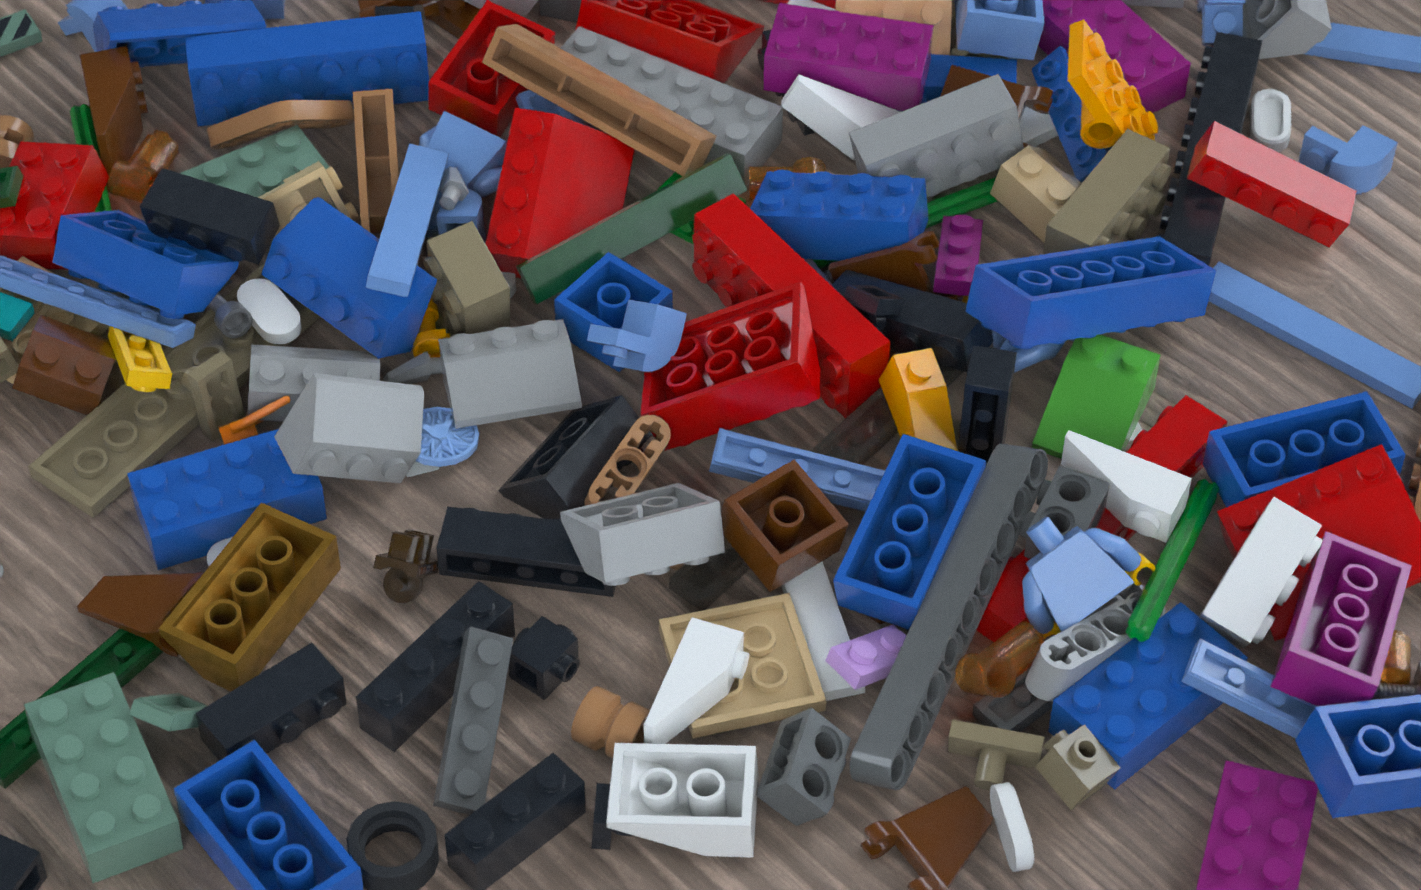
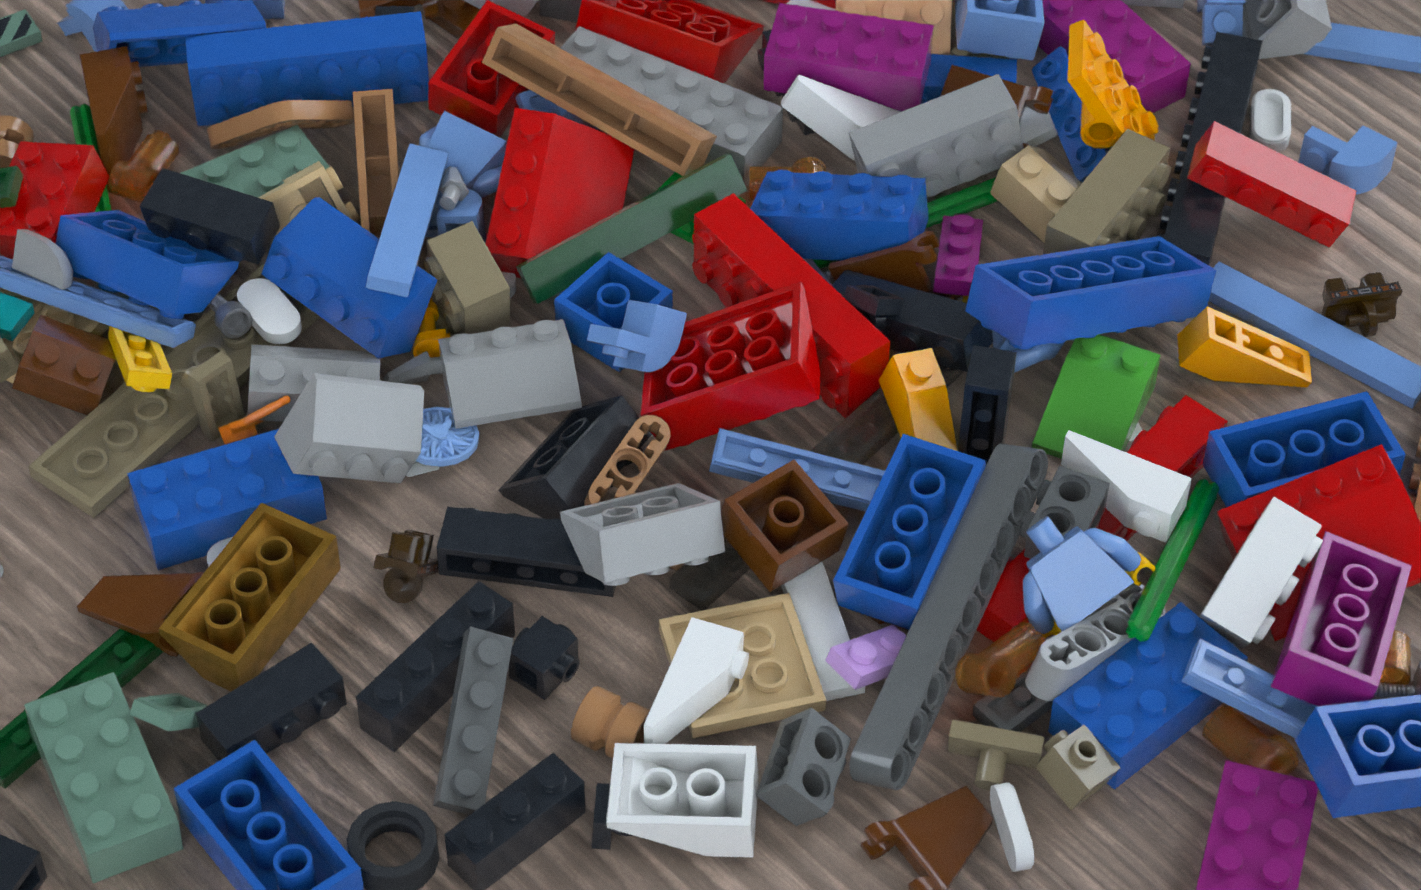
none -> light grey brick [12,229,73,290]
none -> light orange slope [1177,306,1312,388]
none -> clear orange piece [1202,705,1299,775]
none -> dark brown hips [1322,272,1403,337]

